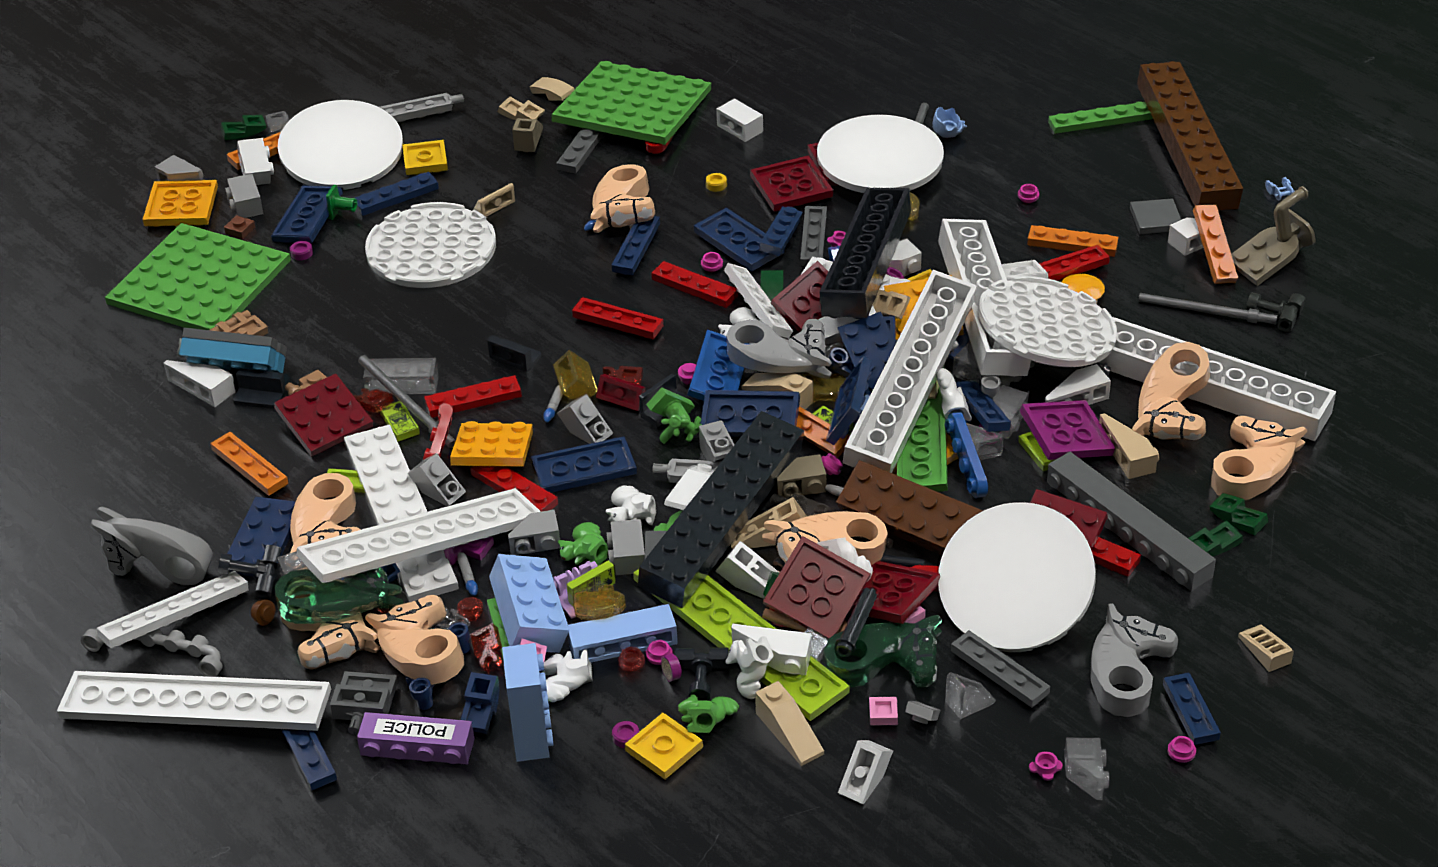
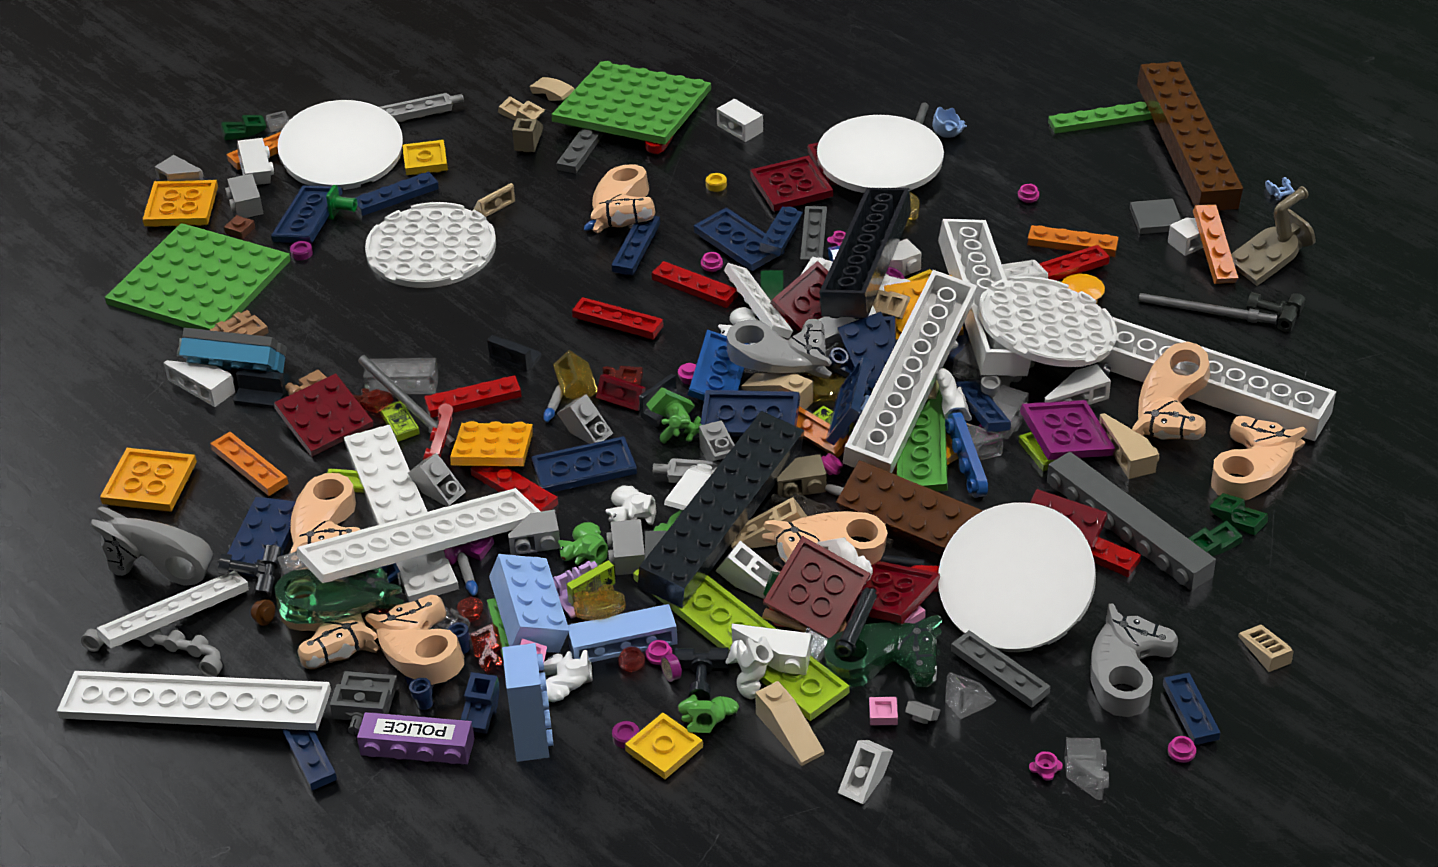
none -> light orange plate [100,448,197,512]

